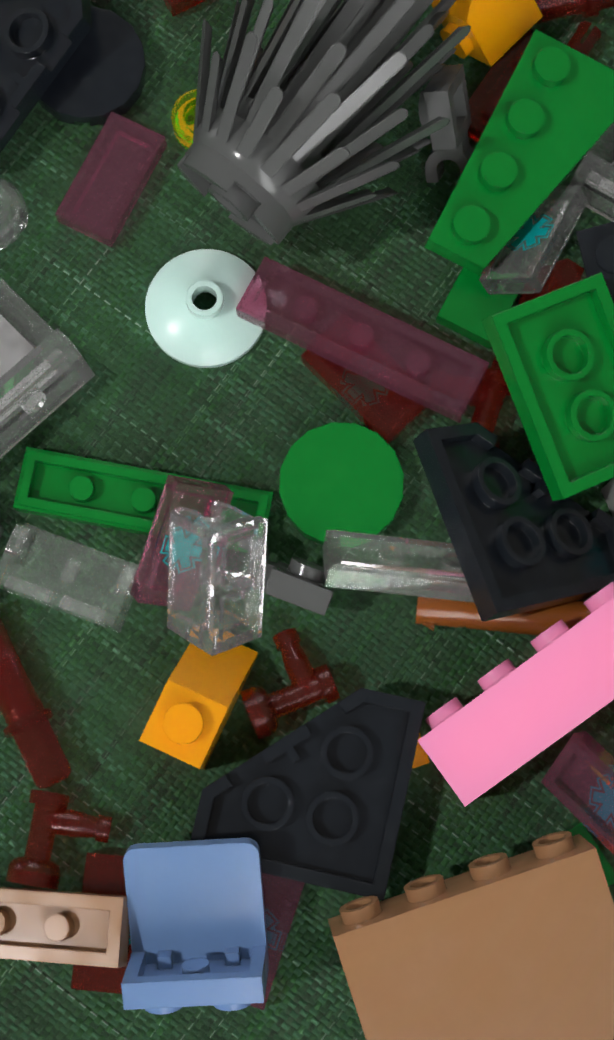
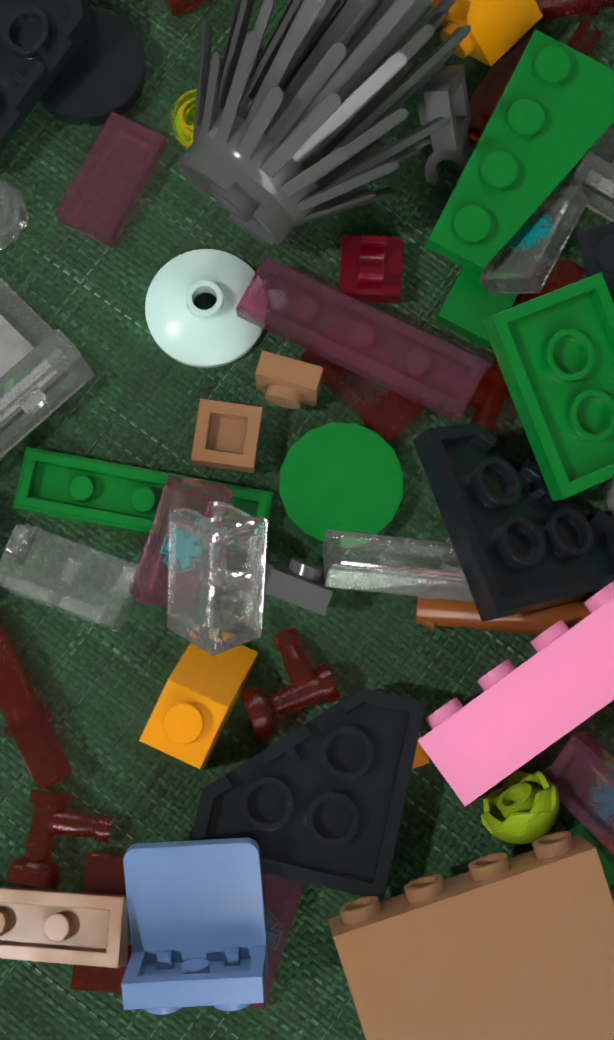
none -> medium nougat plate [191,399,263,473]
none -> medium nougat plate [255,350,323,409]
none -> dark red tile [338,234,403,304]
none -> lime plate [481,771,560,844]

